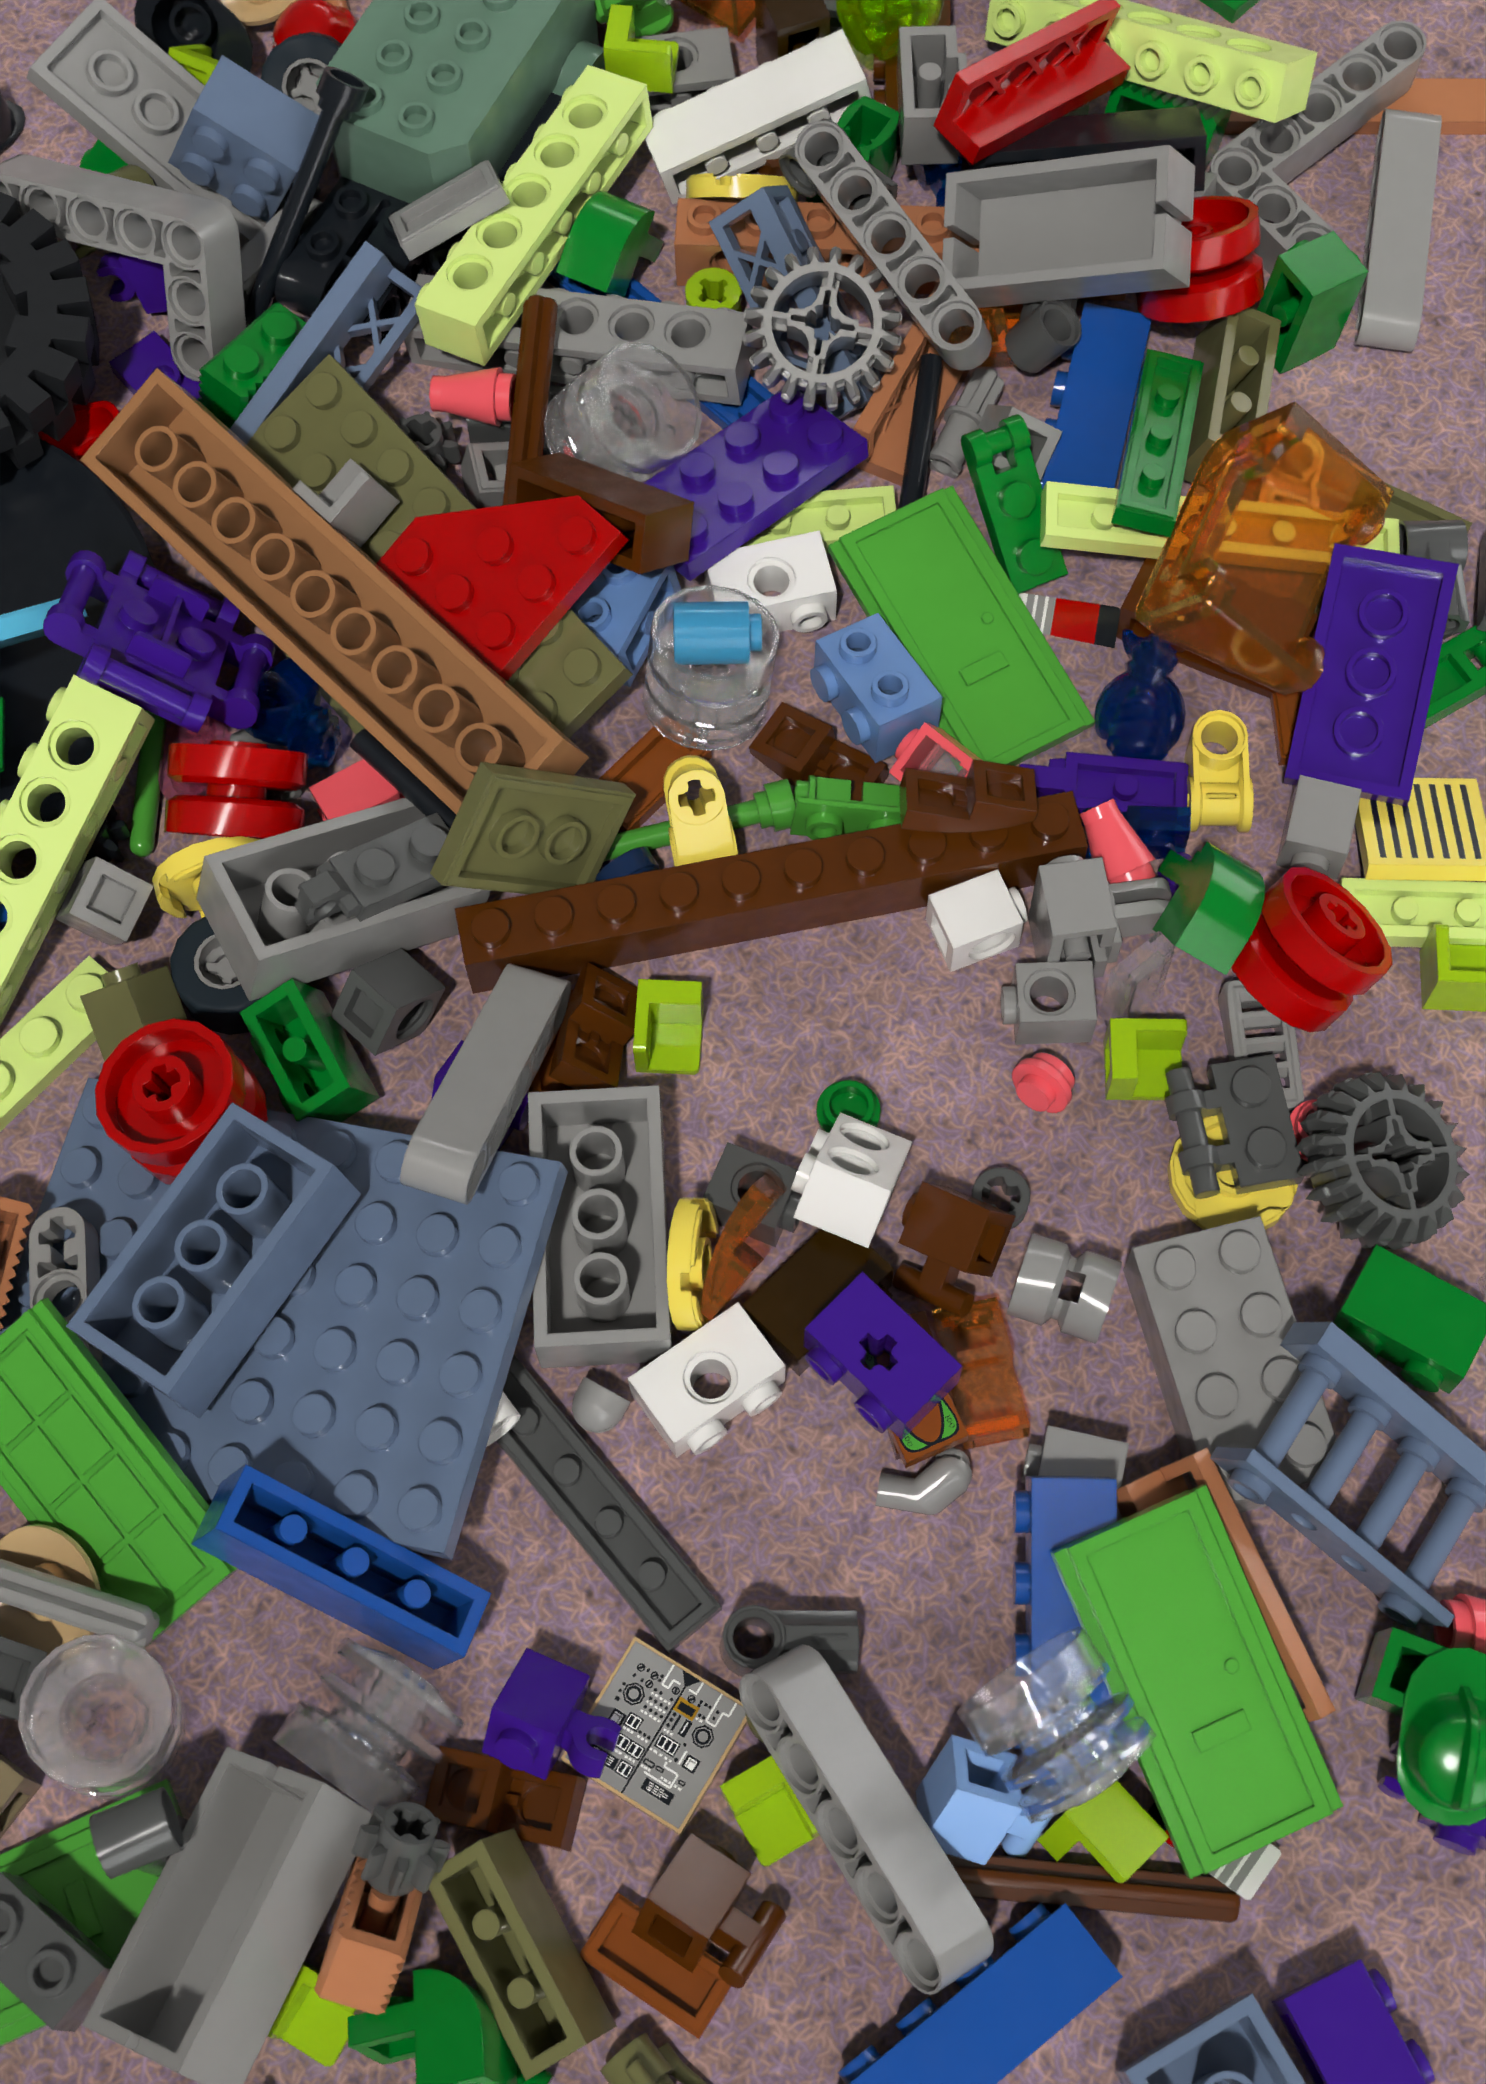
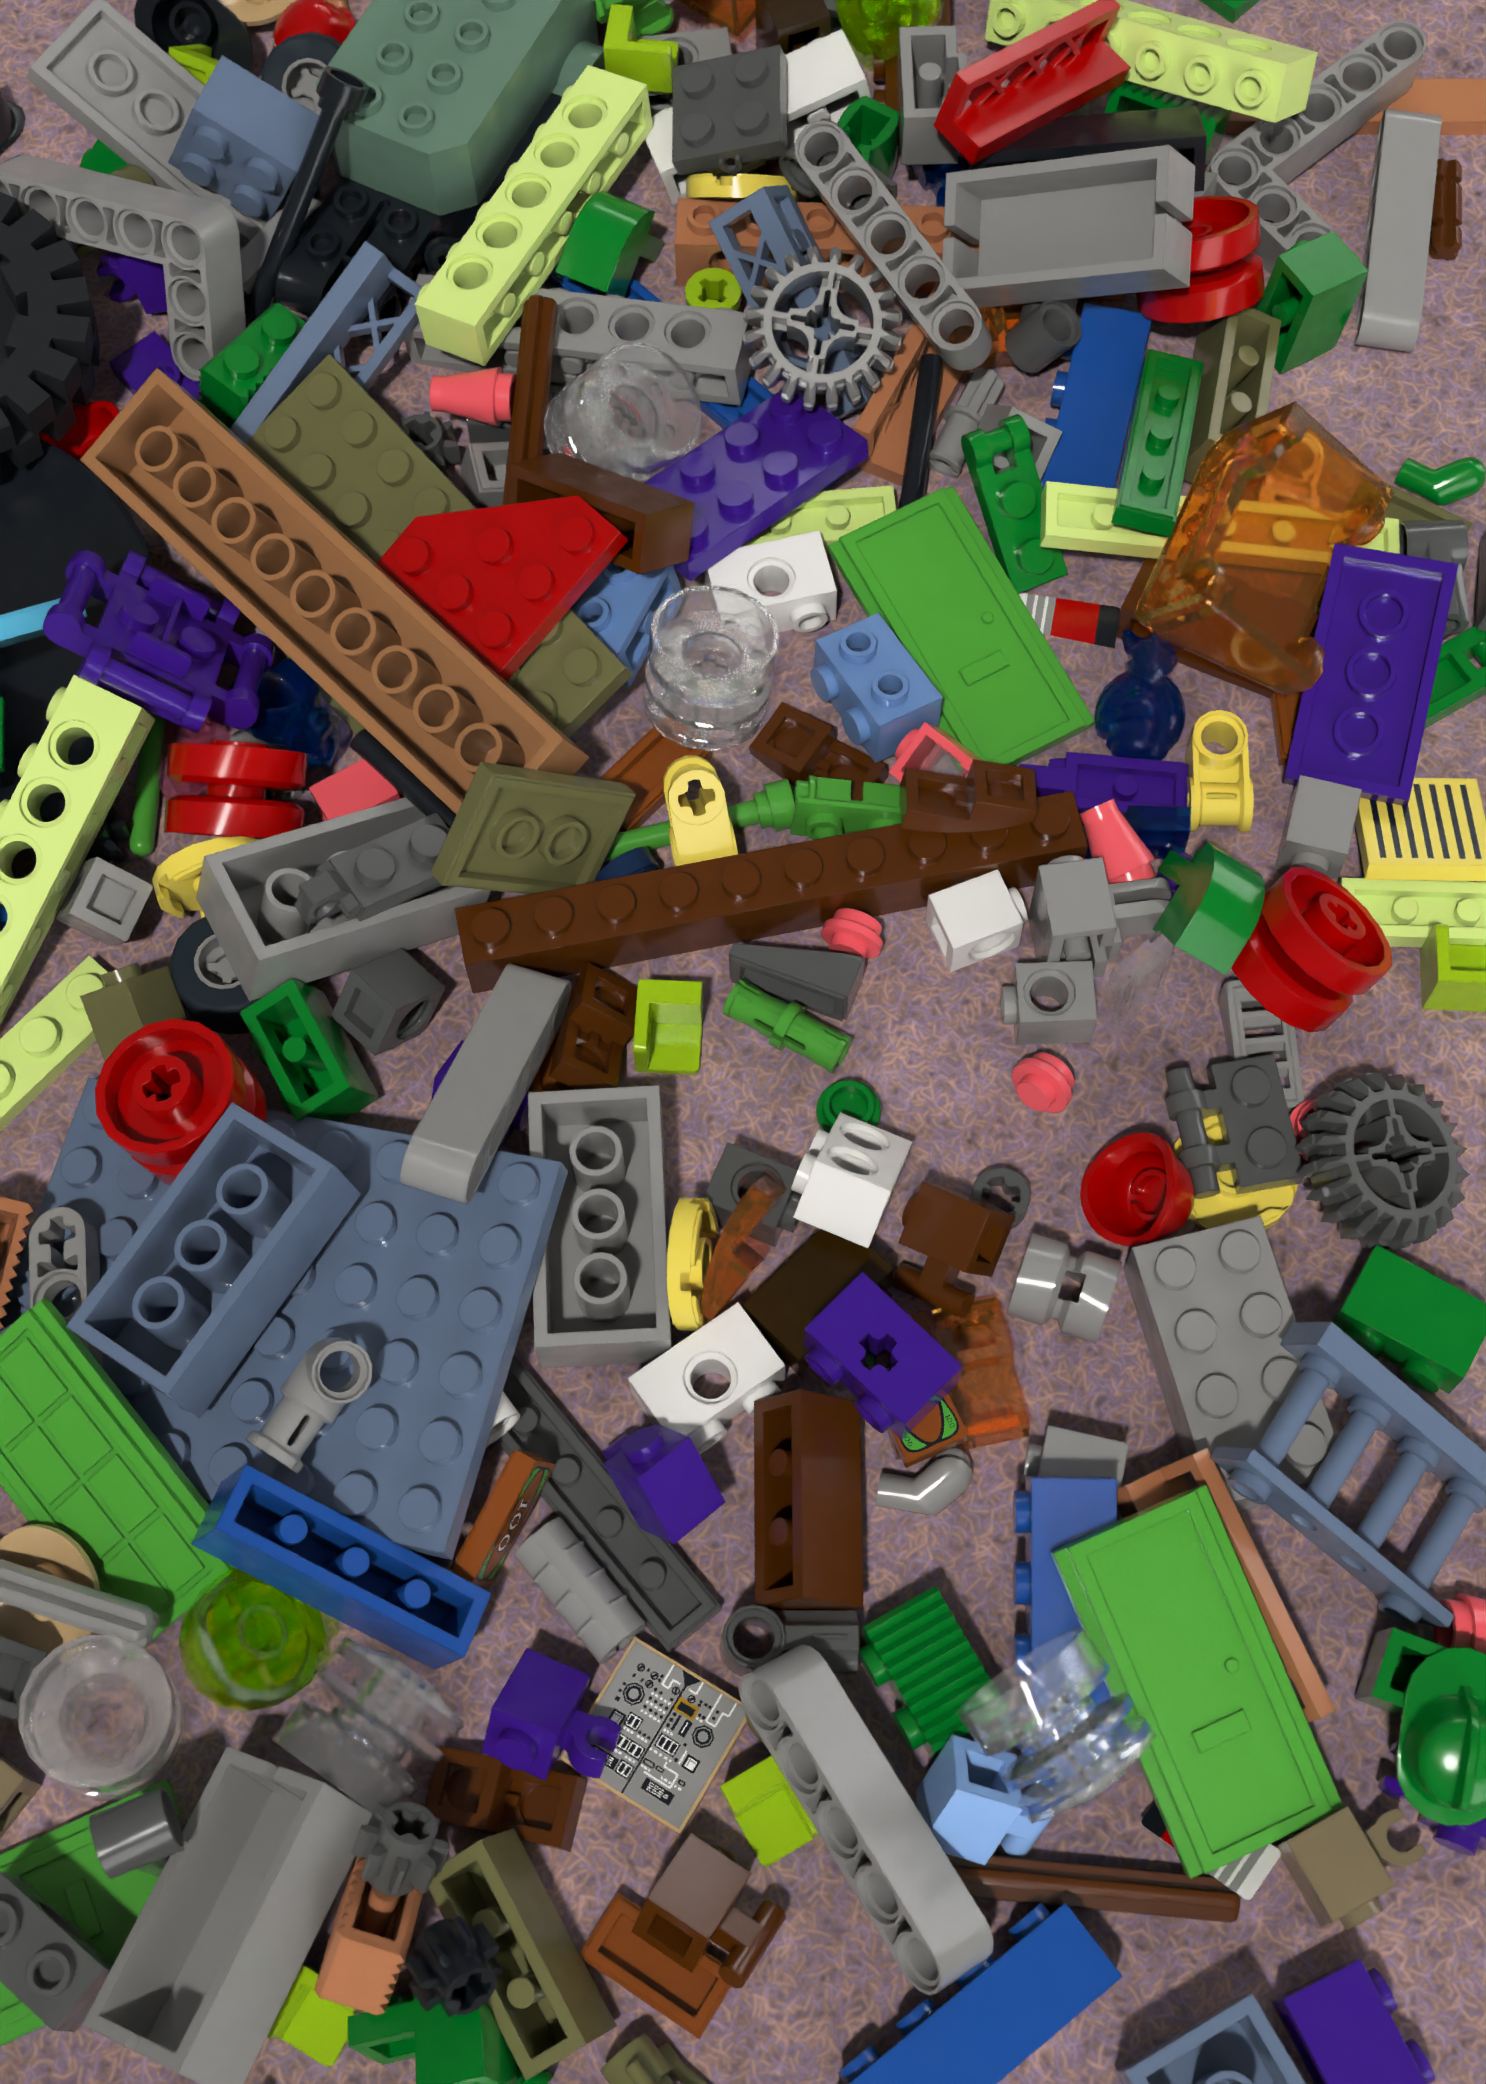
light grey panel [292,458,400,547] -> none
light grey tile [389,160,511,261] -> none
light grey hinge [572,1377,631,1433] -> none
dark azure brick [673,601,762,665] -> none
lime panel [1037,1771,1169,1883] -> none
lime panel [1103,1018,1188,1100] -> none
none -> clear neon green cylinder [179,1567,326,1713]
none -> light grey connector [245,1337,372,1474]
none -> black gear [405,1916,503,2017]
none -> dark orange tile [450,1449,556,1586]
none -> light grey axle [514,1517,647,1665]
none -> dark purple brick [602,1423,725,1544]
none -> dark grey plate [672,45,787,176]
none -> bright green pin [723,978,853,1074]
none -> dark grey slope [729,943,865,1022]
none -> reddish brown brick [754,1389,864,1610]
none -> coral plate [821,908,883,959]
none -> green brick [858,1585,1008,1760]
none -> red helmet [1080,1132,1195,1247]
none -> dark tan brick [1275,1806,1426,1931]
none -> green arm [1394,457,1486,506]
none -> reddish brown axle [1428,158,1462,261]

